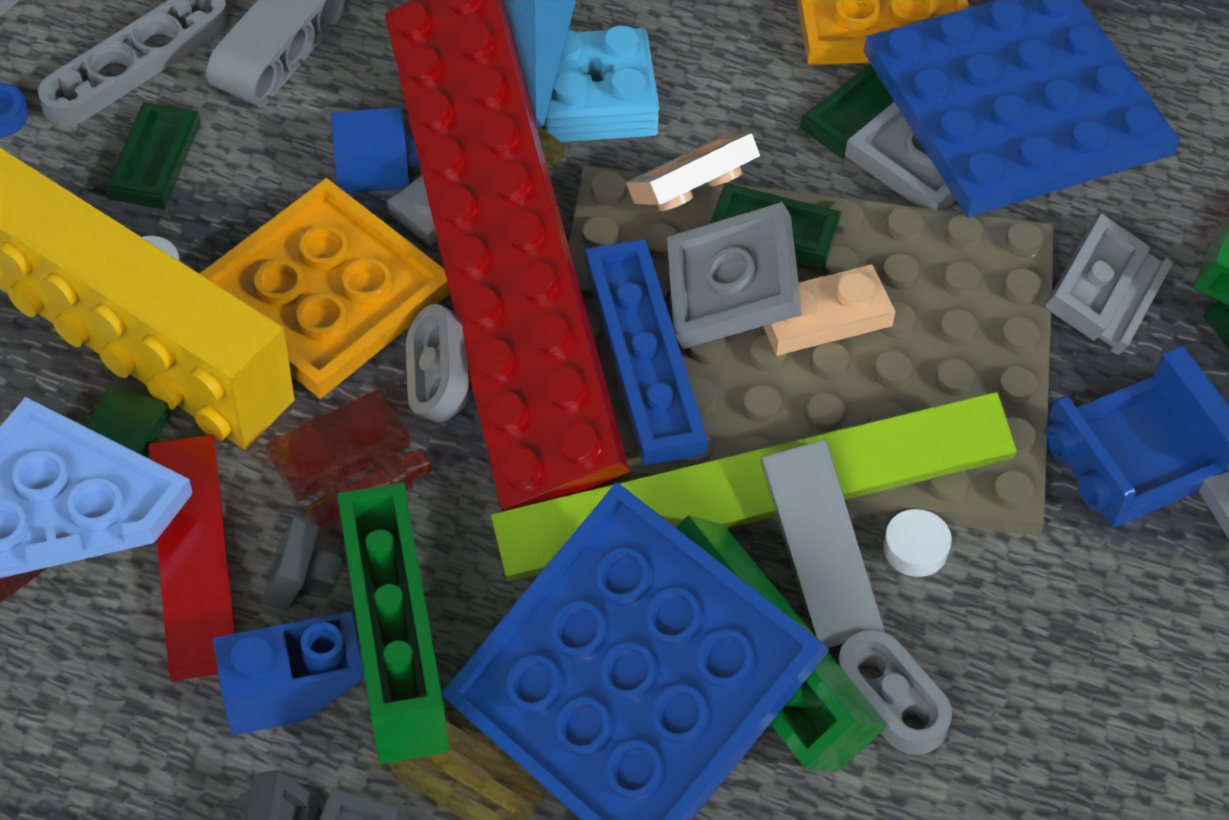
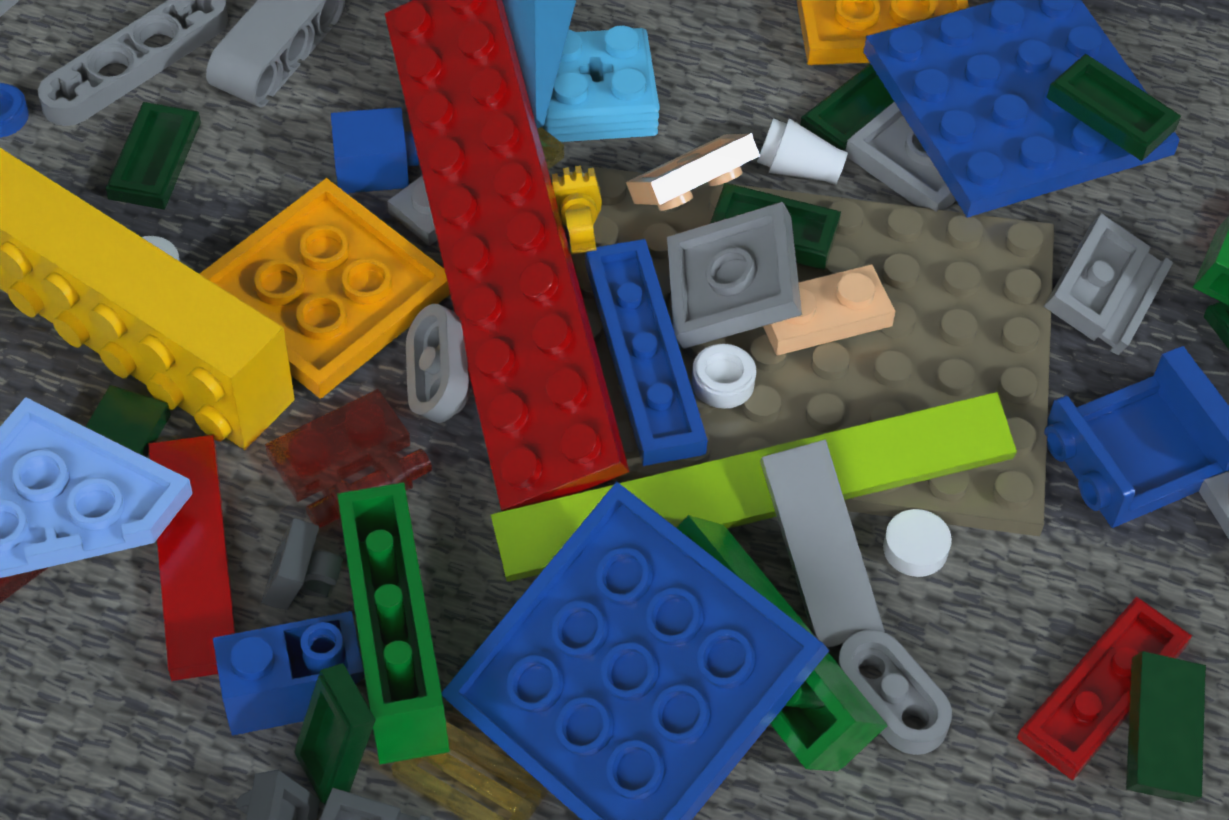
none -> dark green tile [294,663,376,805]
none -> yellow piece [552,165,602,254]
none -> white tile [691,344,756,409]
none -> white cone [757,118,848,185]
none -> red tile [1017,596,1192,781]
none -> dark green tile [1047,53,1181,161]
none -> dark green tile [1126,651,1206,803]

